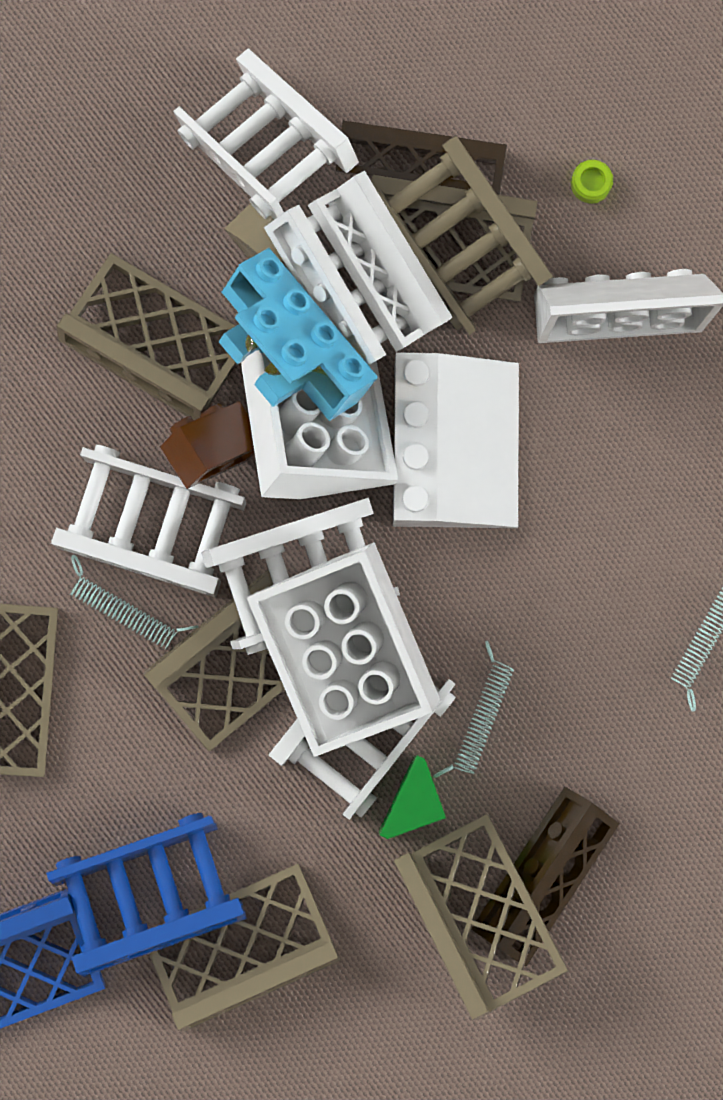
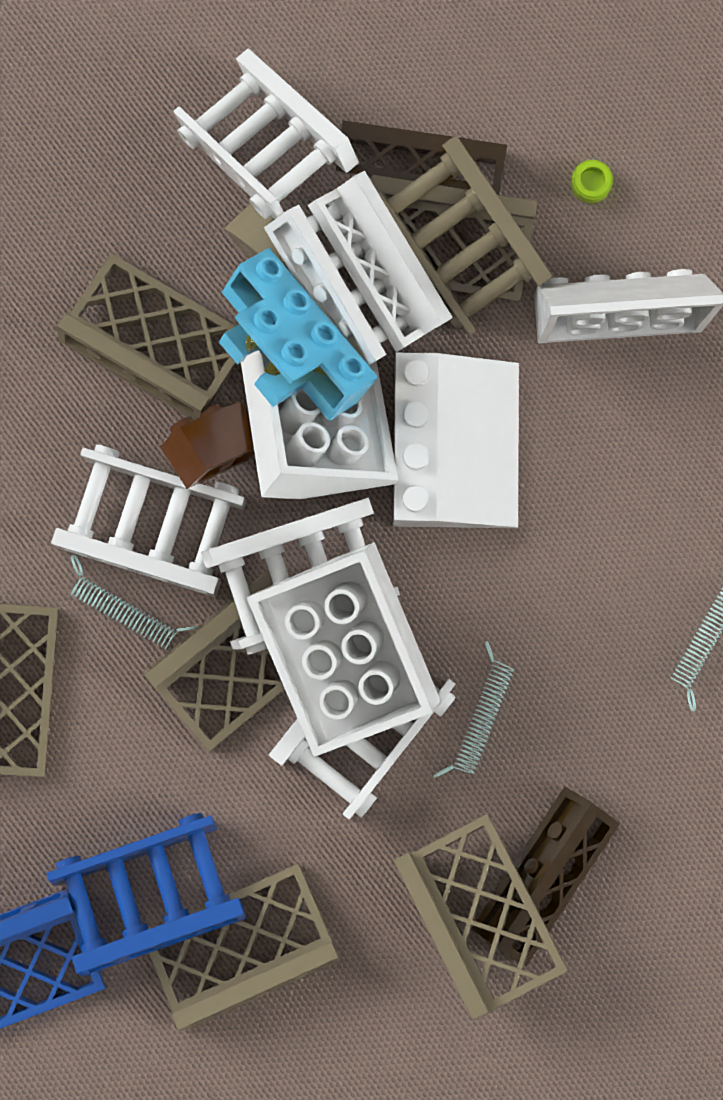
green slope [378,755,446,839] -> none

